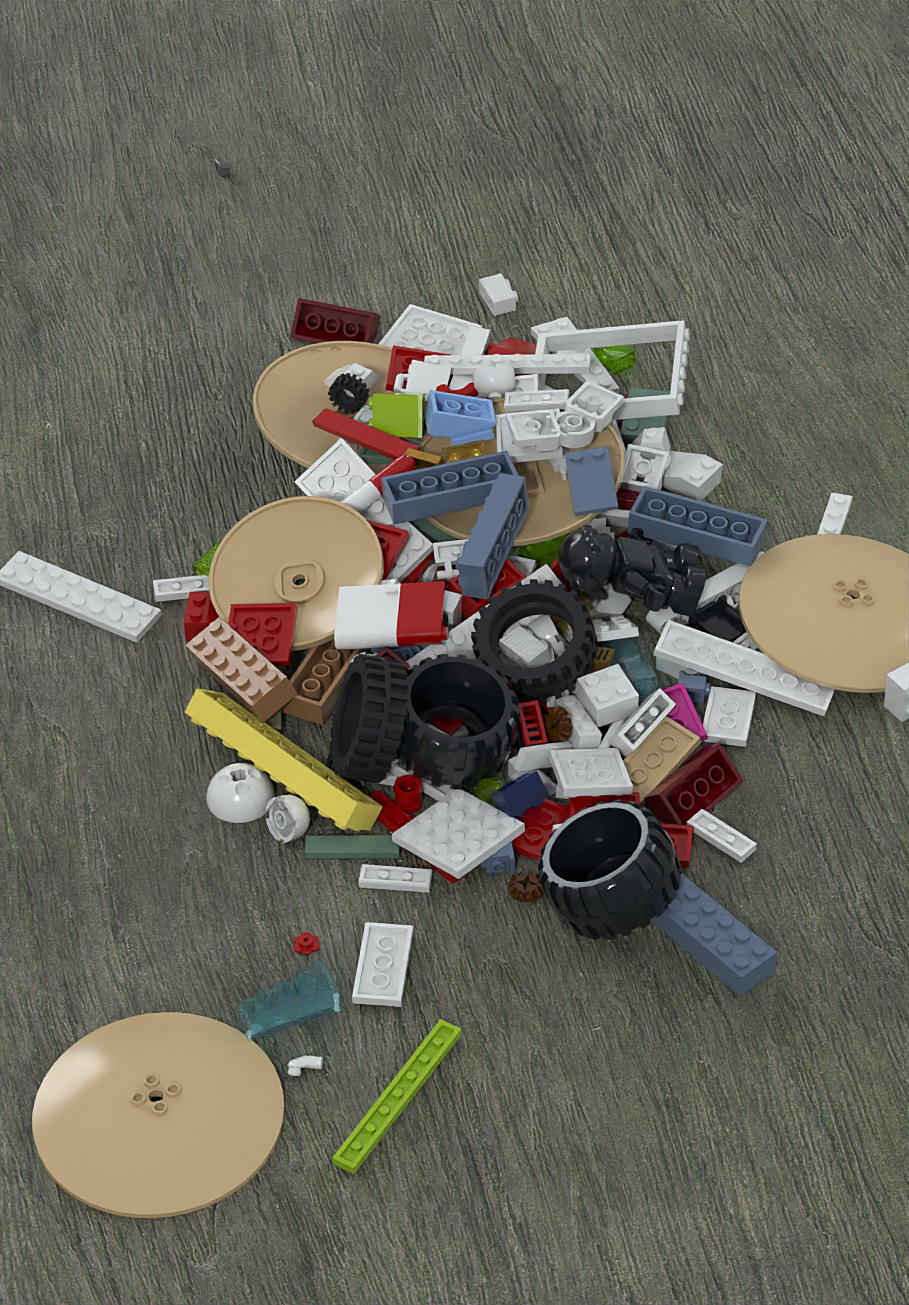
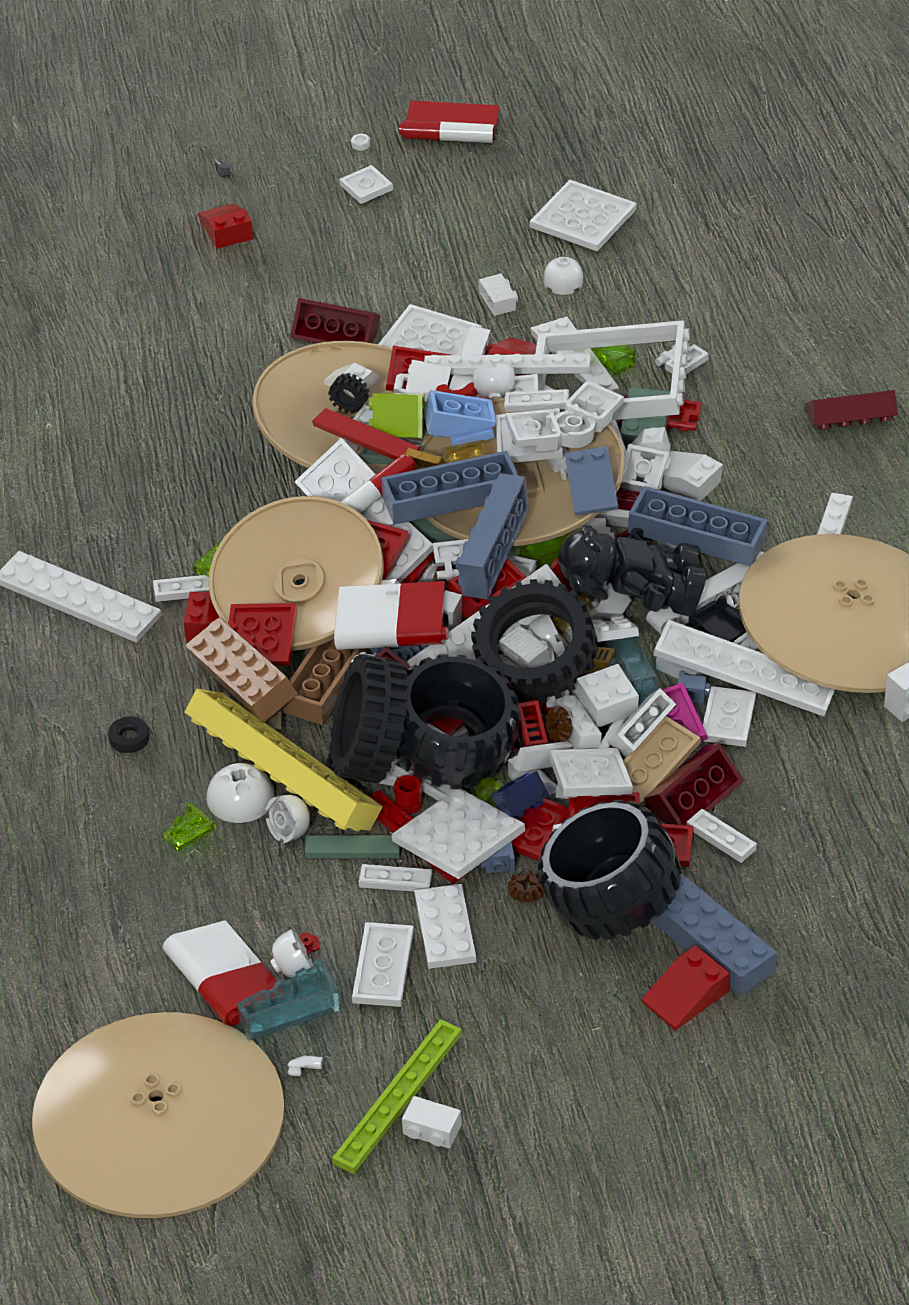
none -> black tyre [108,716,149,753]
none -> clear neon green wing [163,802,216,851]
none -> door [163,920,287,1026]
none -> red slope [198,203,253,249]
none -> white cylinder [270,929,316,979]
none -> white plate [339,165,393,204]
none -> white tile [351,134,370,151]
none -> red door [399,100,500,144]
none -> white brick [402,1096,461,1149]
none -> white plate [414,884,476,969]
none -> white plate [530,180,637,251]
none -> white cylinder [544,257,583,295]
none -> red slope [642,945,730,1031]
none -> white plate [655,343,709,374]
none -> red plate [666,400,702,432]
none -> dark red slope [805,390,898,430]

